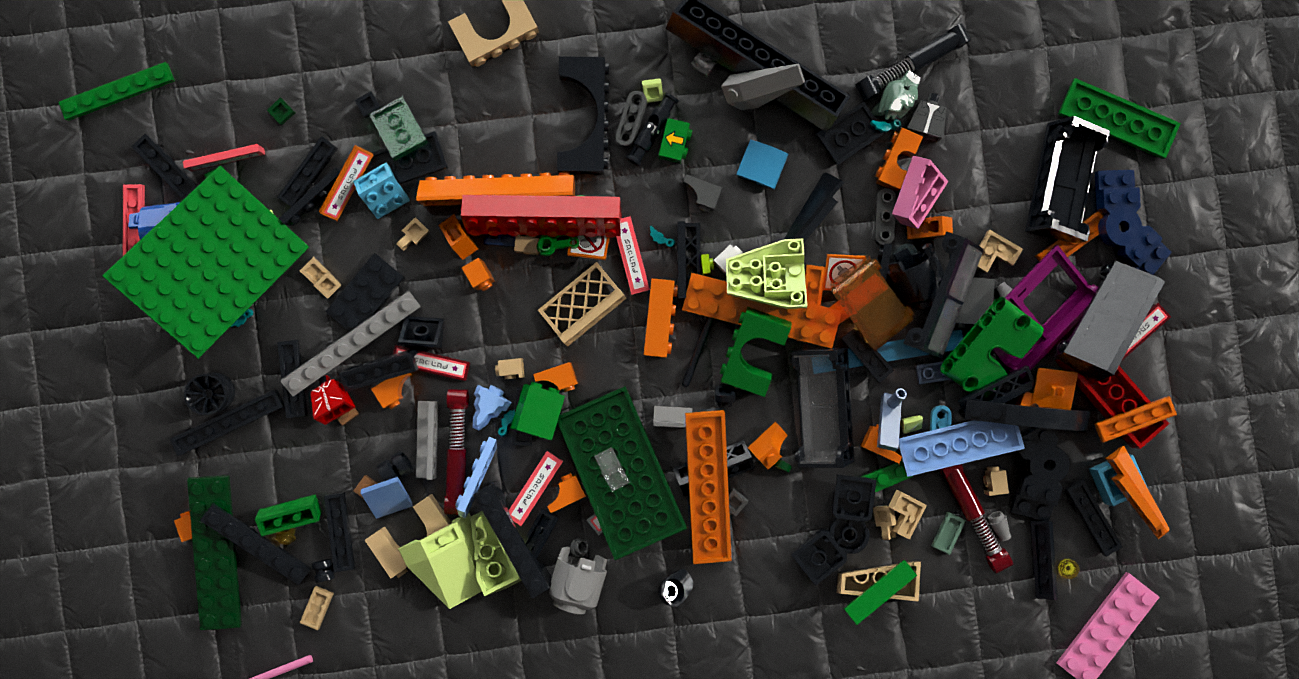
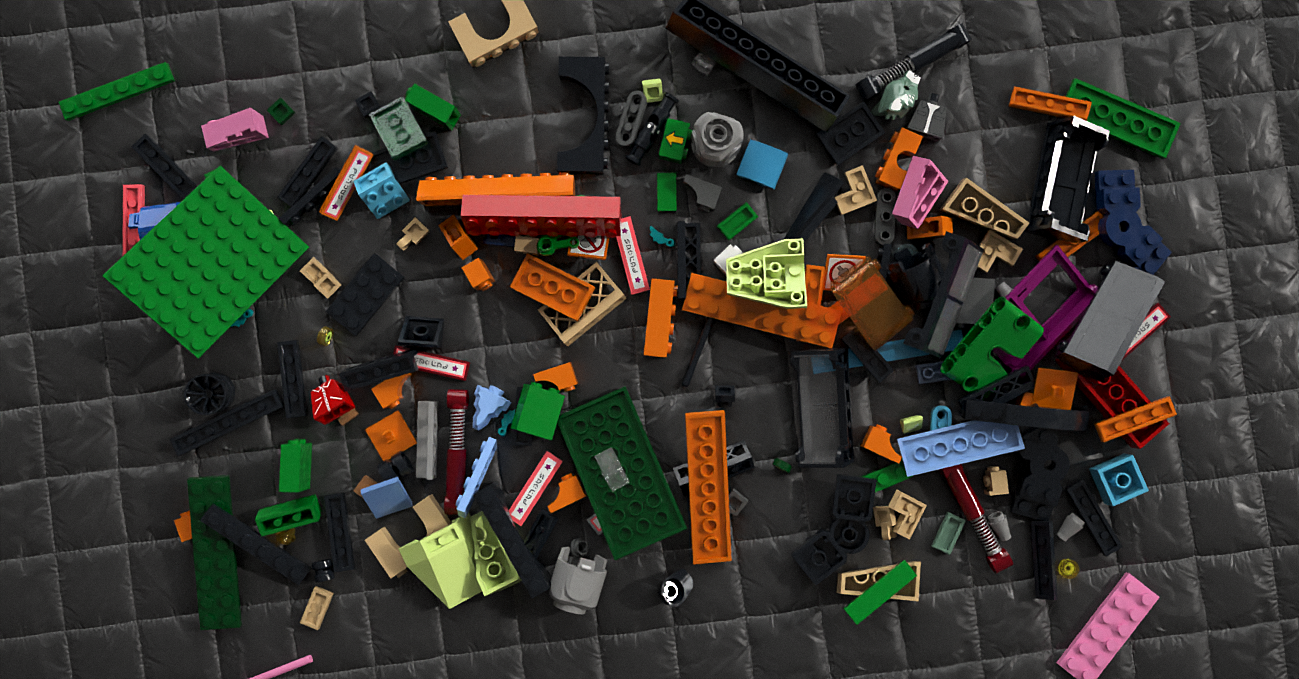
coral tile [183,144,265,172] -> none
light grey plate [281,290,421,396] -> none
tan brick [495,358,525,379] -> none
light grey panel [653,406,693,428] -> none
lime plate [700,254,714,275] -> none
green arch [719,307,792,397] -> none
light grey wedge [721,64,805,110] -> none
orange arch [748,422,788,469] -> none
teal piece [870,119,901,133] -> none
piece [877,388,907,452] -> none
orange wedge [1105,446,1170,539] -> none
none -> bright pink wedge [201,108,269,152]
none -> green brick [279,439,312,492]
none -> clear yellow tile [317,326,333,347]
none -> orange piece [365,410,417,461]
none -> green brick [405,83,461,131]
none -> orange plate [510,253,595,322]
none -> green tile [657,173,677,212]
none -> light grey piece [691,112,744,167]
none -> green tile [717,202,758,241]
none -> tan plate [834,165,877,216]
none -> tan wedge [939,178,1029,239]
none -> orange tile [1009,86,1092,121]
none -> light grey cone [1057,512,1085,542]

